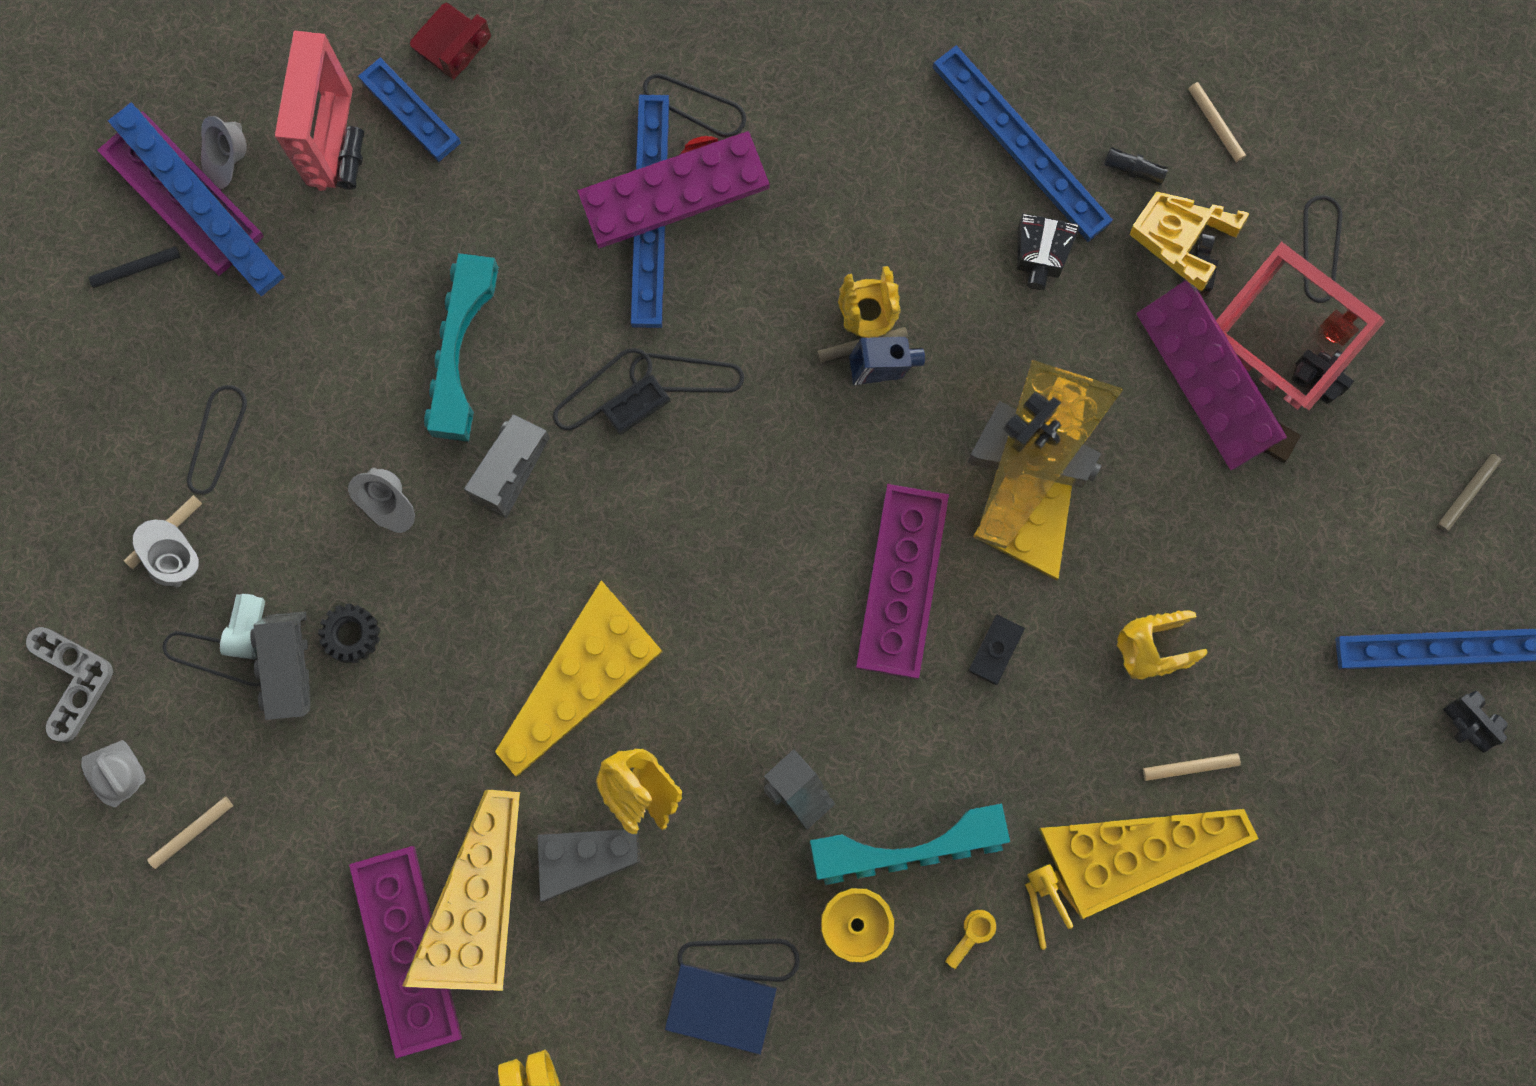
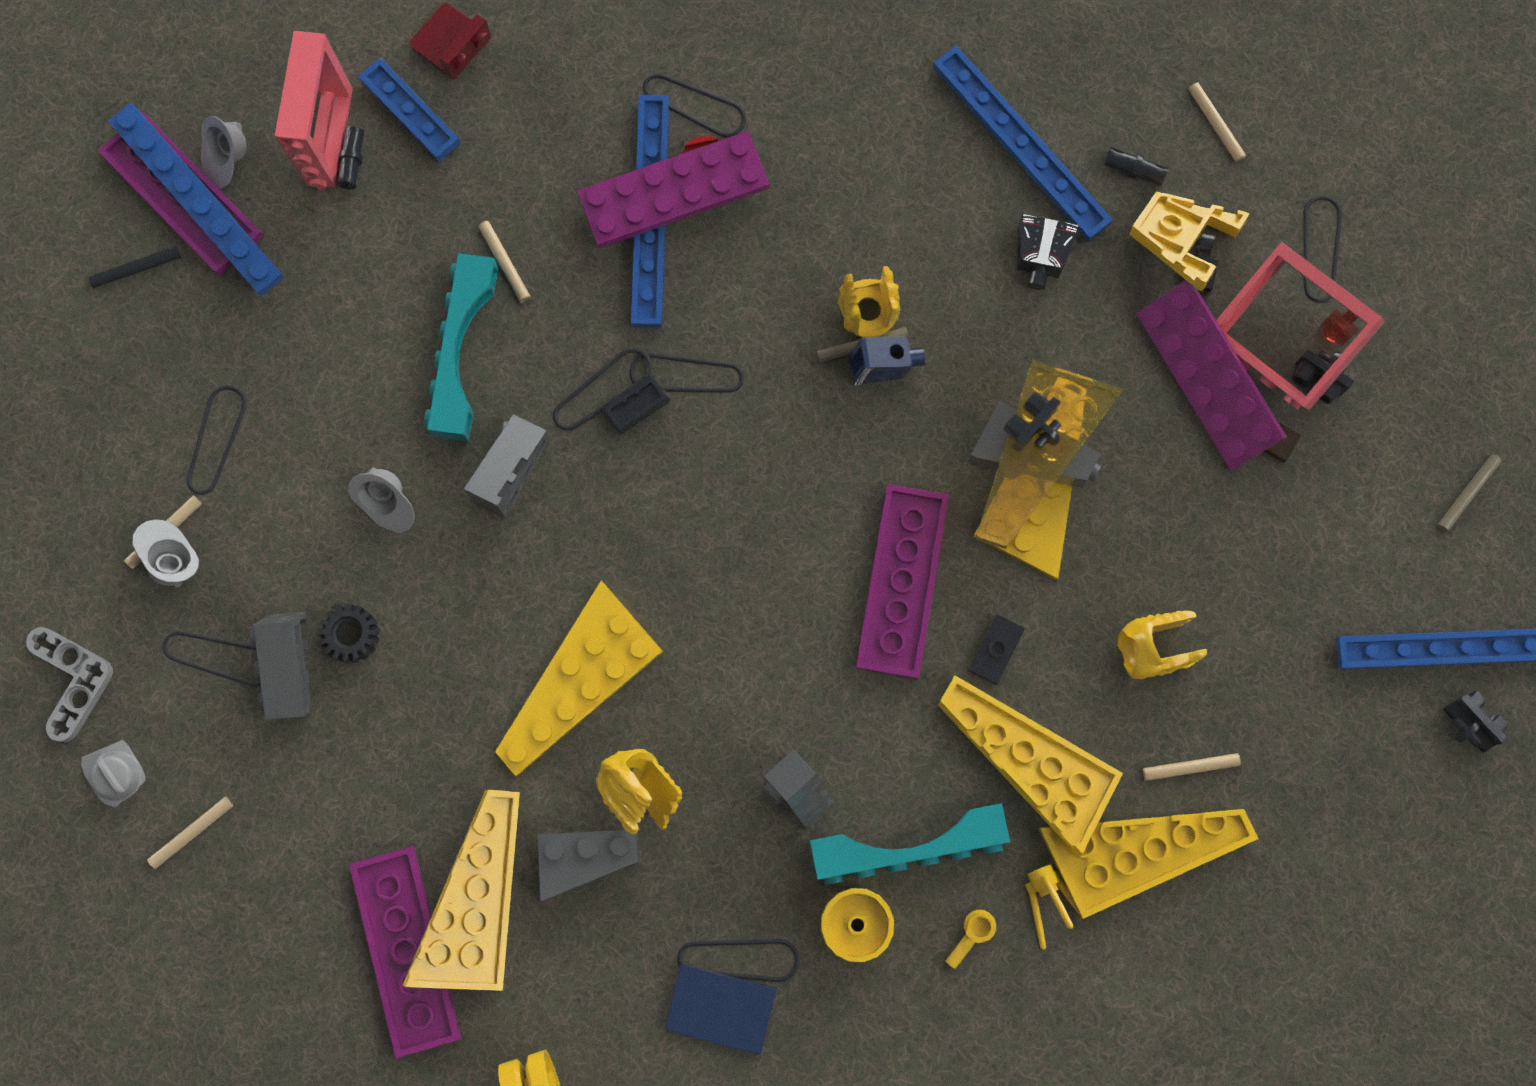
light aqua piece [220,594,265,659] -> none
none -> tan bar [478,221,531,303]
none -> yellow wing [938,676,1123,857]

